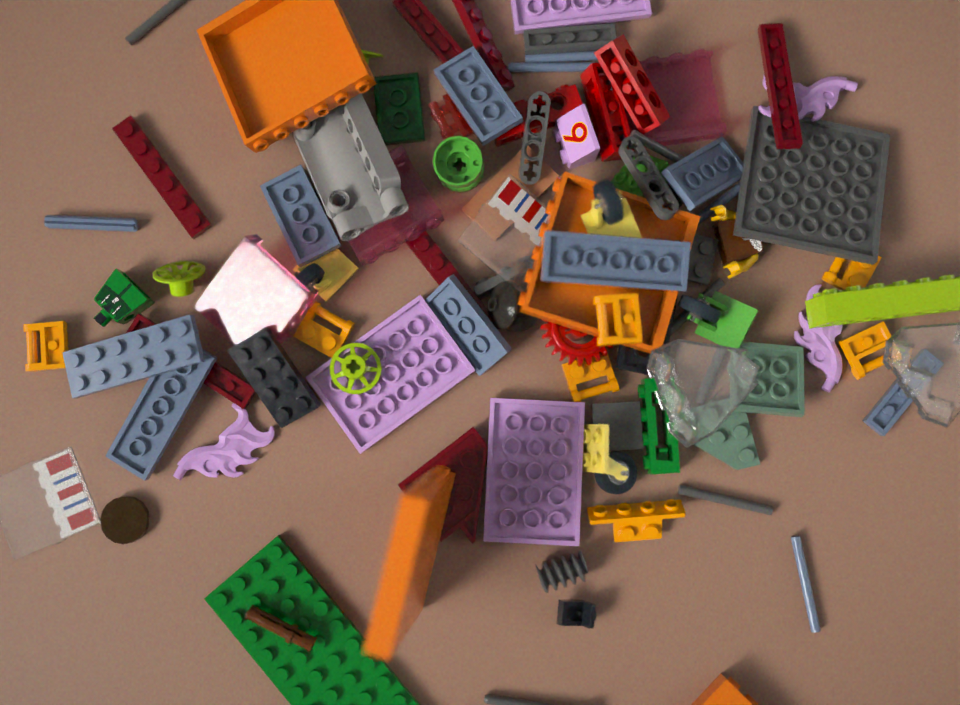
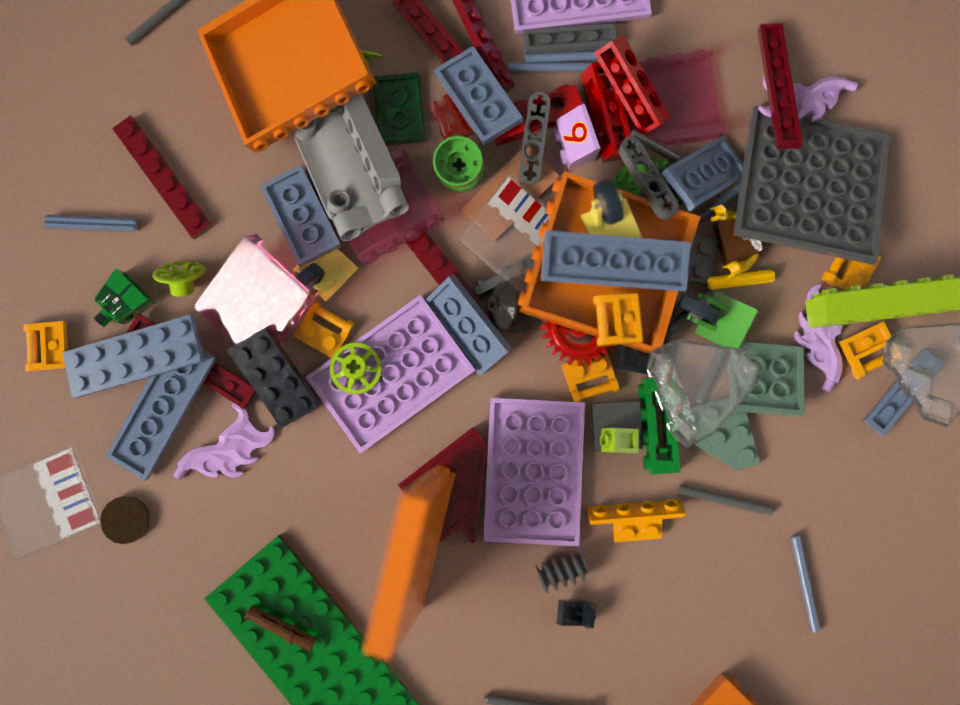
light yellow plate [582,424,637,494] -> none
none -> lime bracket [600,428,639,453]
none -> yellow axle [707,269,775,290]

